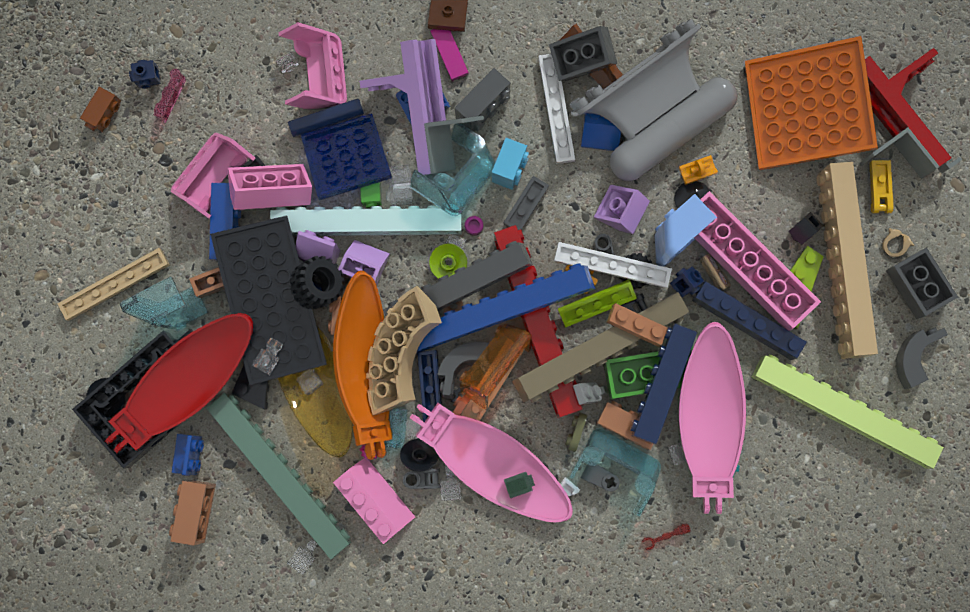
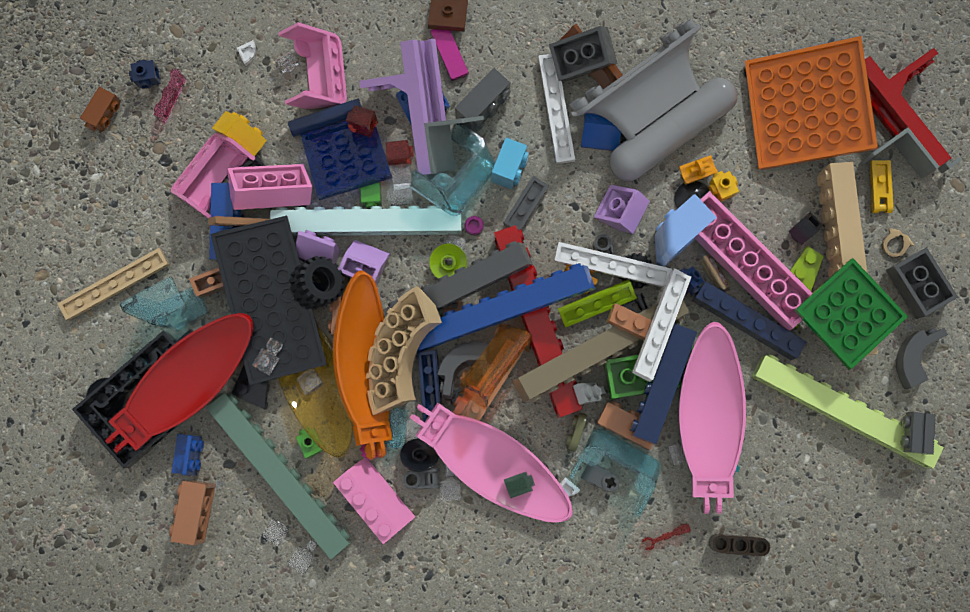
none -> medium nougat tile [208,216,270,227]
none -> yellow brick [212,111,267,157]
none -> white tile [237,40,256,66]
none -> clear plate [261,519,289,546]
none -> bright green brick [296,427,326,459]
none -> clear red brick [346,105,378,137]
none -> clear red brick [385,140,414,165]
none -> white plate [632,268,691,382]
none -> yellow brick [708,171,739,202]
none -> dark brown beam [709,534,771,556]
none -> green plate [794,258,908,370]
none -> dark grey brick [901,412,936,455]

